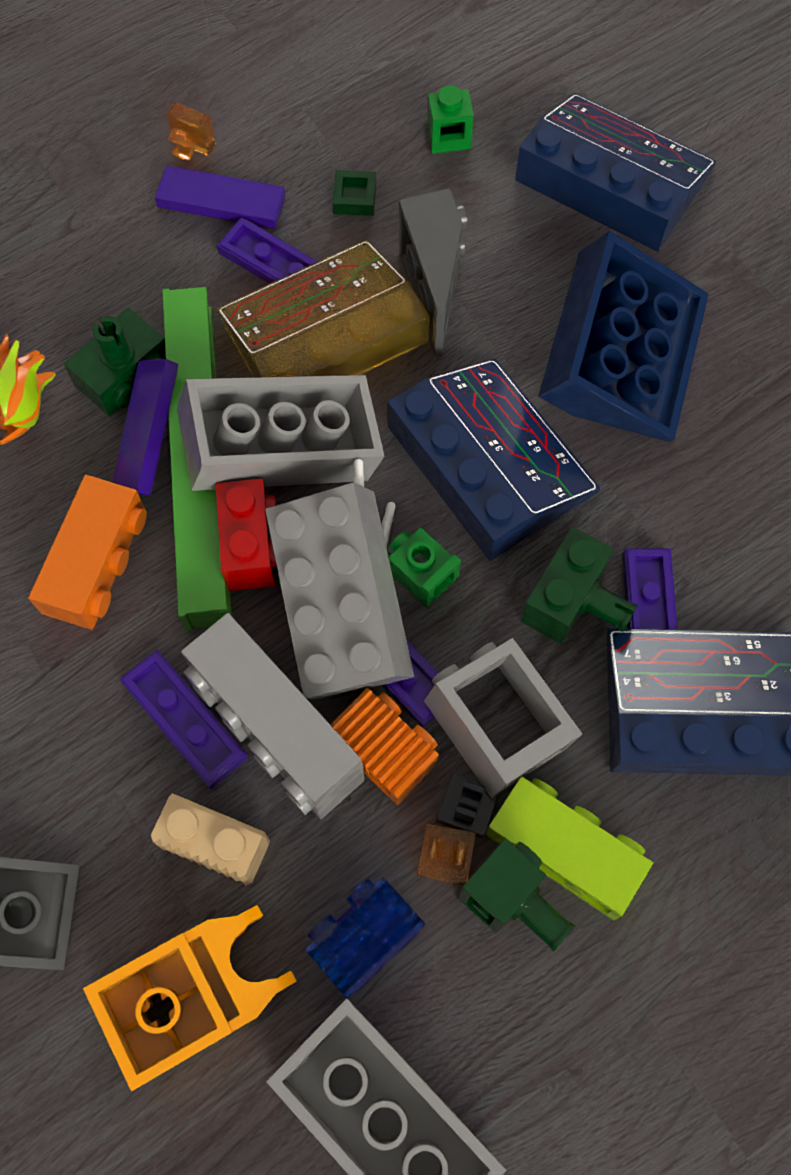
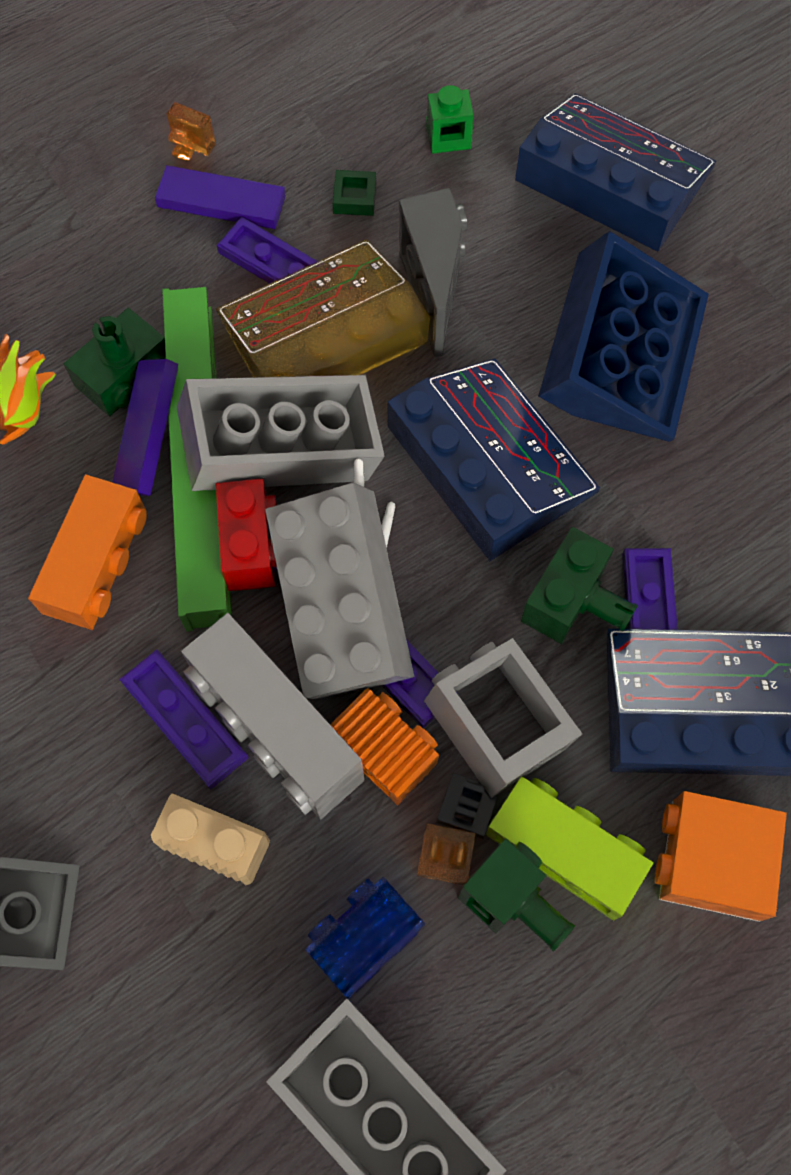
light orange brick [83,905,297,1092] -> none
green brick [388,527,461,608] -> none
none -> orange piece [655,791,787,922]

